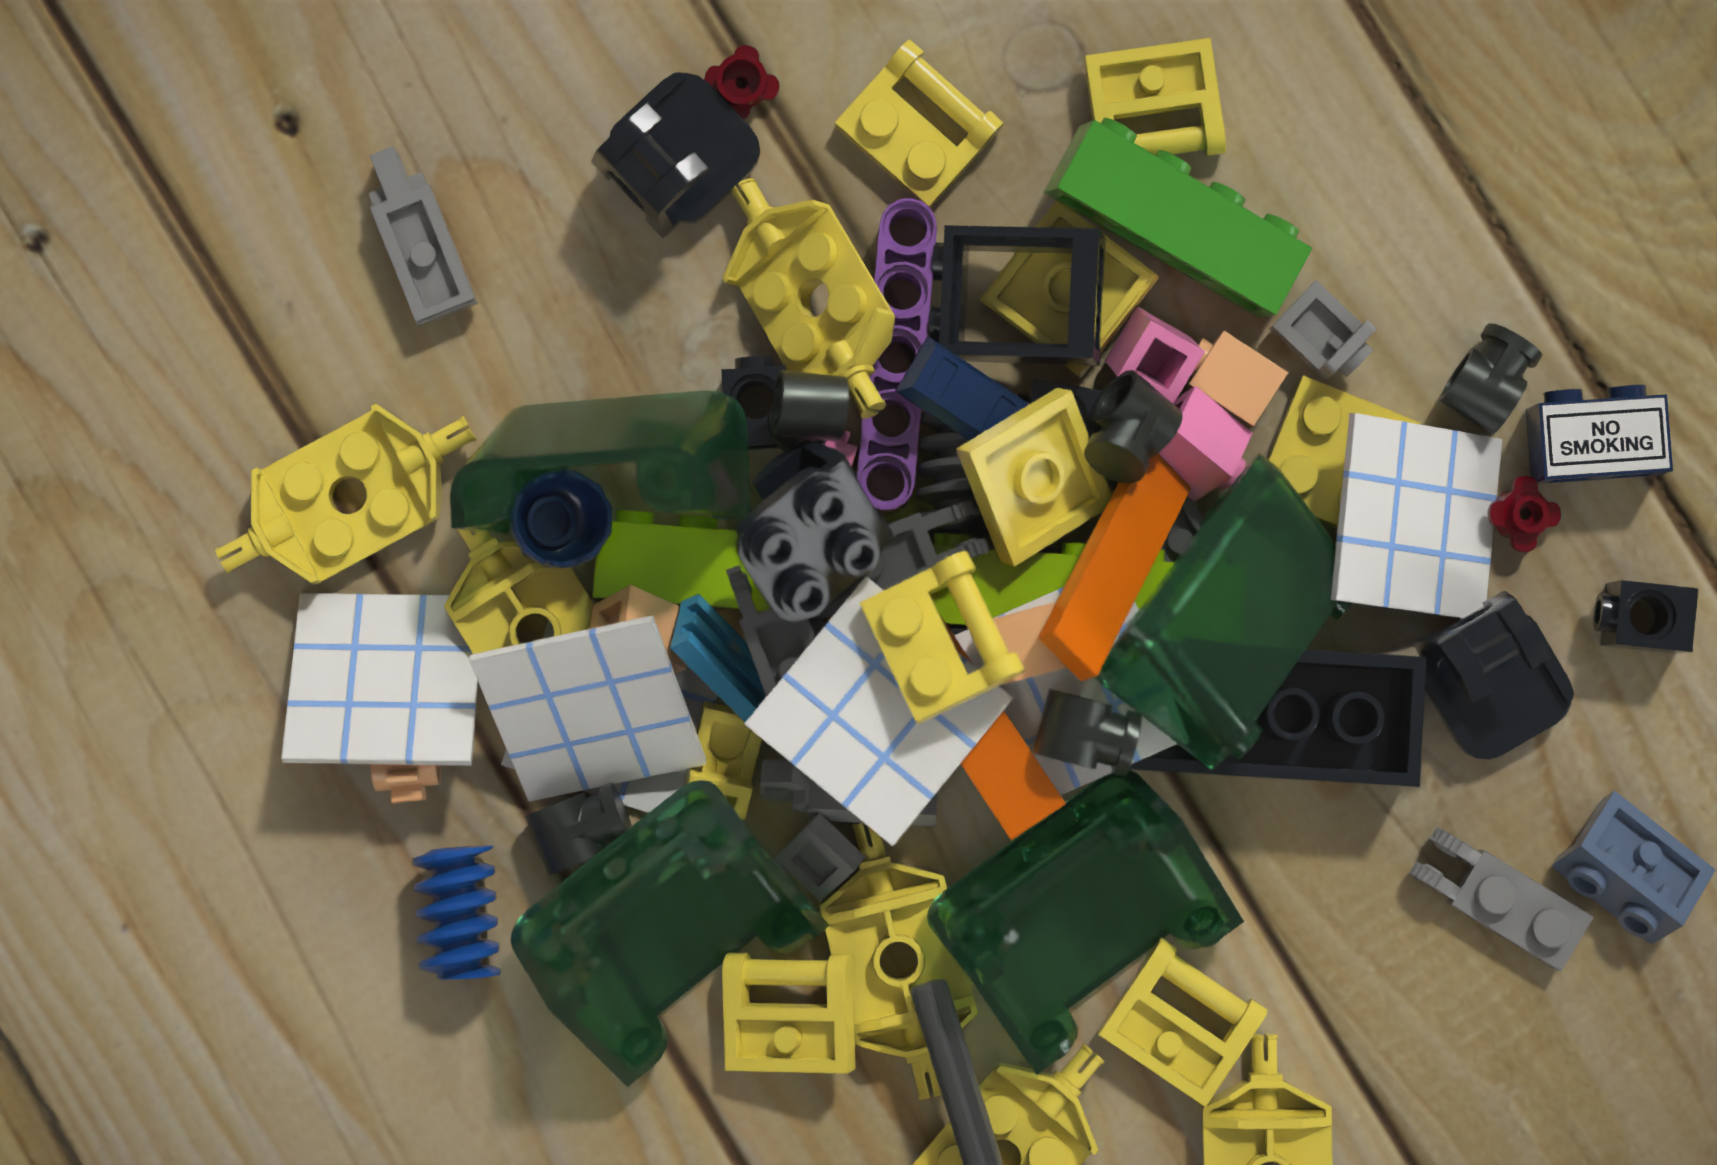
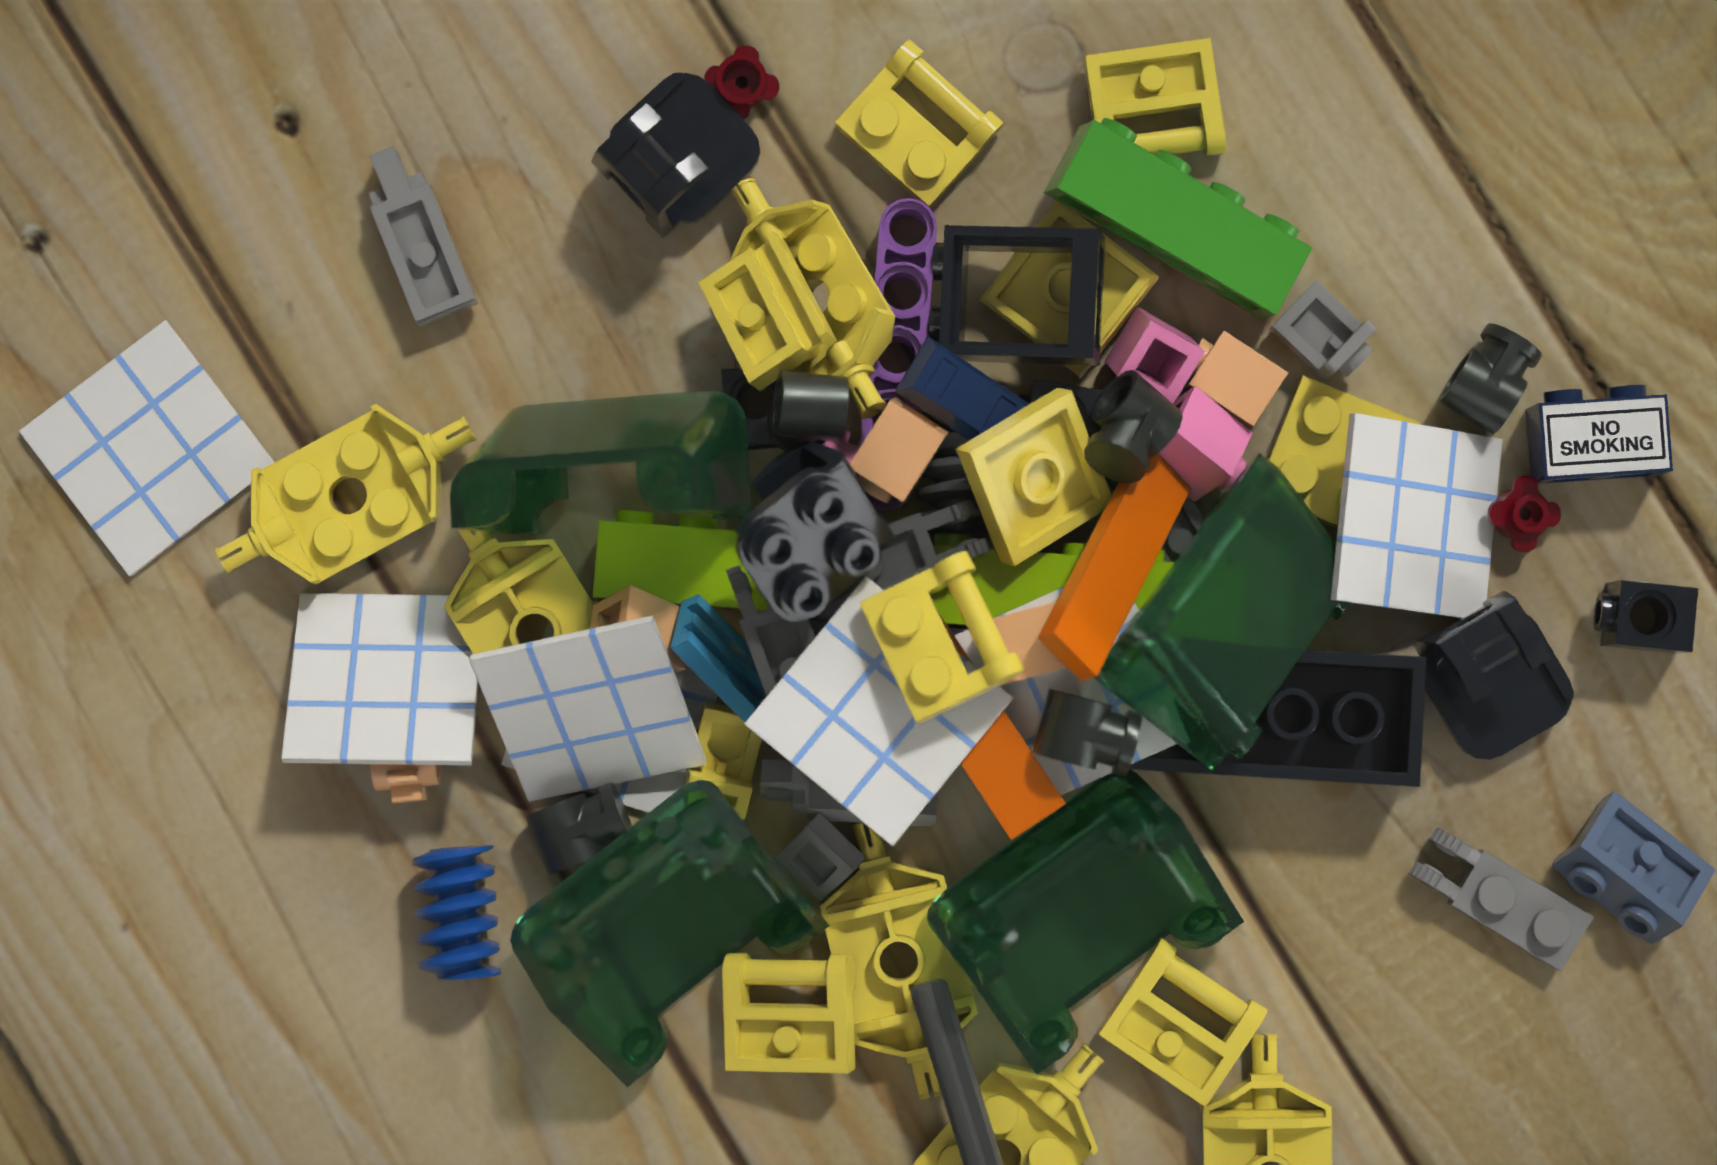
dark blue hair [509,469,612,568] -> none
none -> white piece [19,320,275,577]
none -> light yellow plate [698,232,837,391]
none -> light nougat brick [850,397,950,503]

